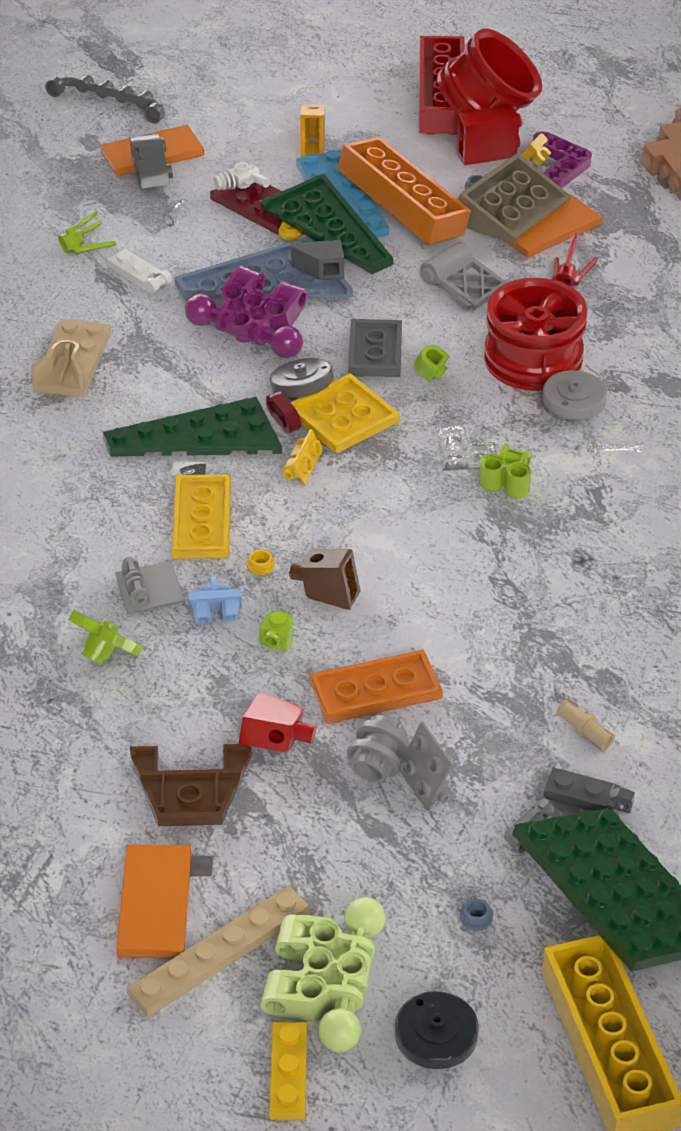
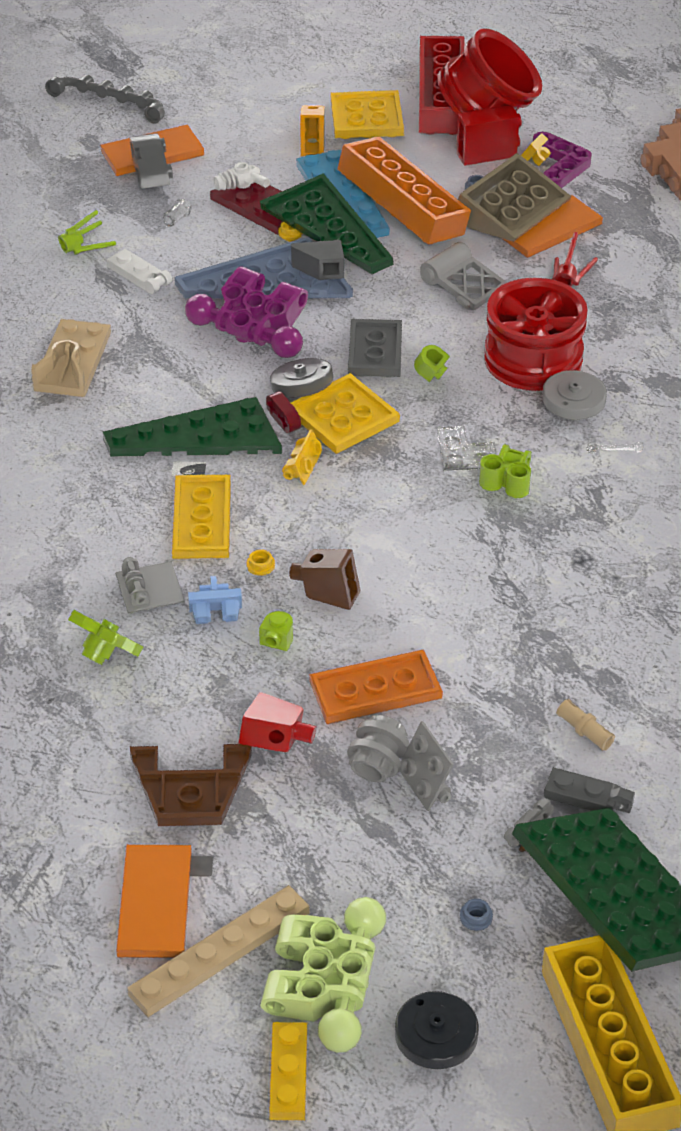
none -> yellow plate [330,90,404,139]

